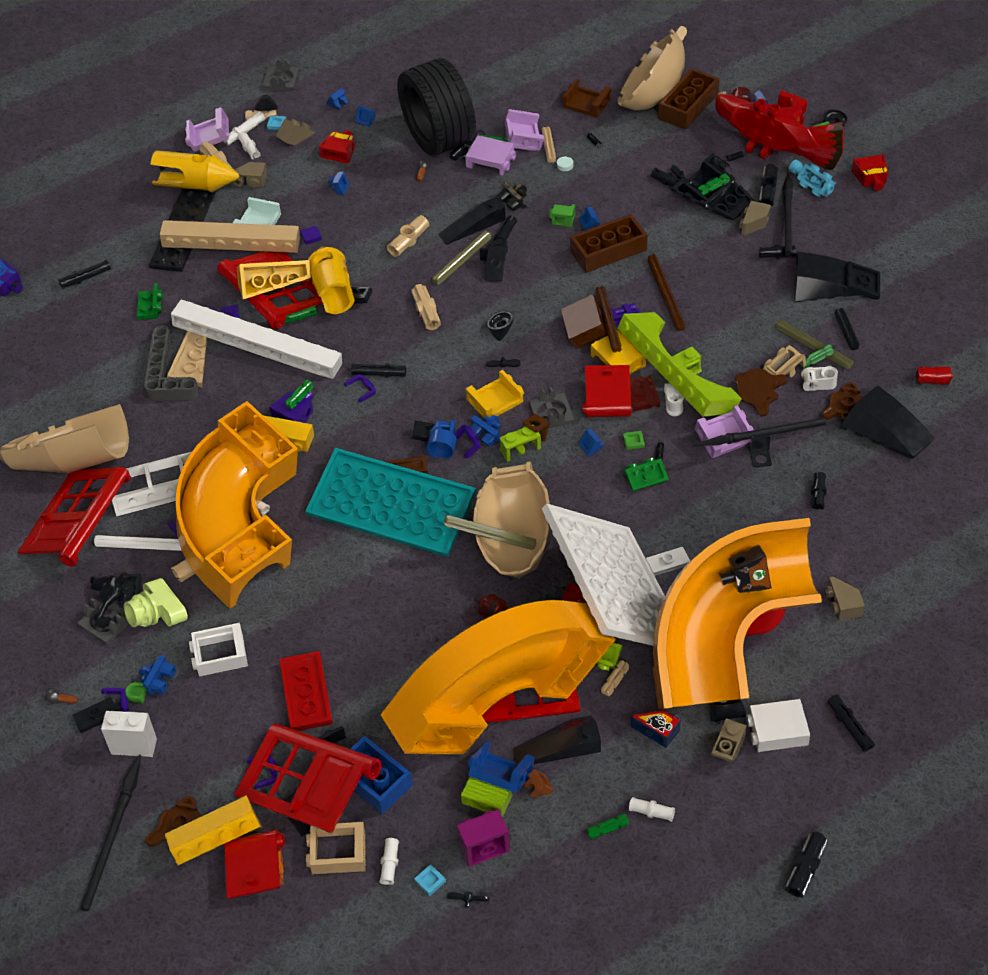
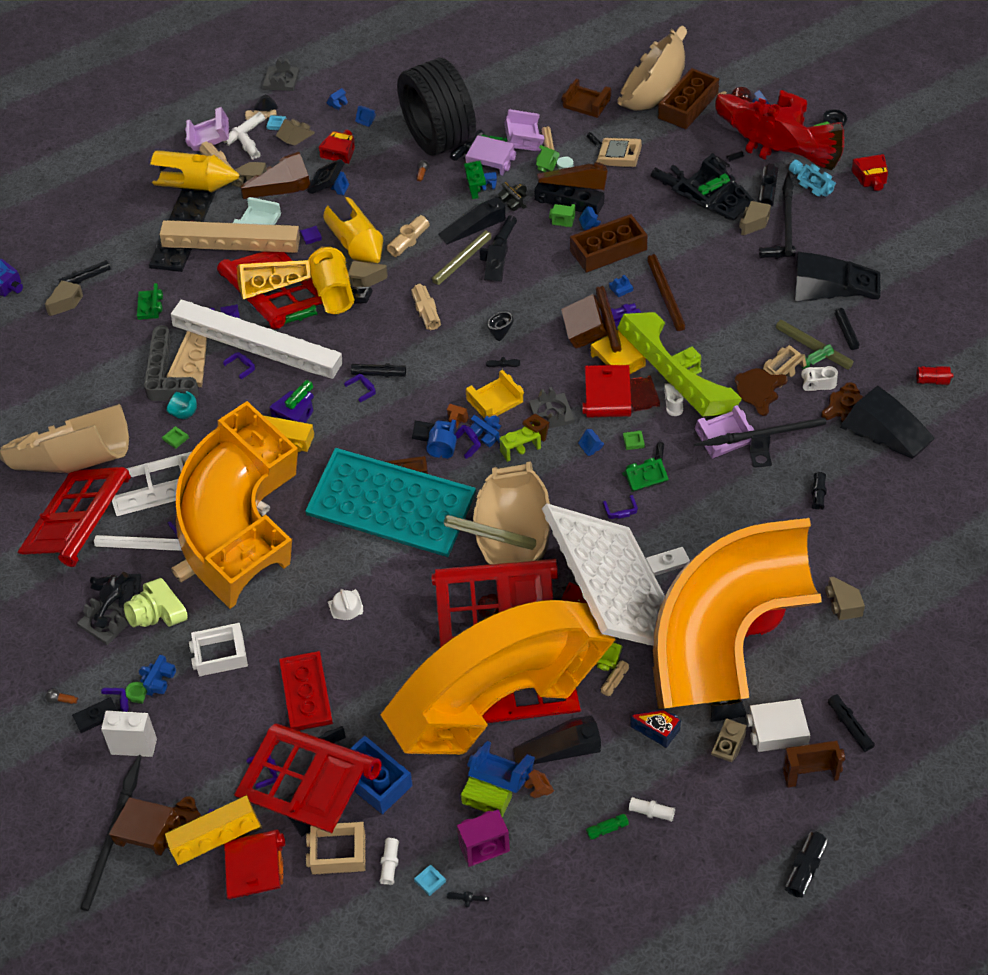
torso [719,545,772,593] -> none
none -> dark tan slope [45,281,83,316]
none -> reddish brown panel [109,797,180,856]
none -> bright green tile [162,426,189,449]
none -> teal hair [166,391,197,419]
none -> dark purple piece [223,352,255,379]
none -> wedge [240,152,310,199]
none -> black tile [307,159,345,194]
none -> yellow piece [323,197,383,263]
none -> white piece [328,589,363,620]
none -> dark tan slope [348,261,388,287]
none -> red door [432,559,558,648]
none -> dark orange tile [447,404,469,428]
none -> green bracket [464,161,486,199]
none -> blue tile [481,172,497,191]
none -> black brick [534,182,604,215]
none -> bright green brick [536,145,560,172]
none -> reddish brown wedge [537,162,608,190]
none -> tan container [597,138,642,167]
none -> dark purple piece [603,495,638,519]
none -> blue tile [609,275,633,298]
none -> reddish brown panel [782,741,845,788]

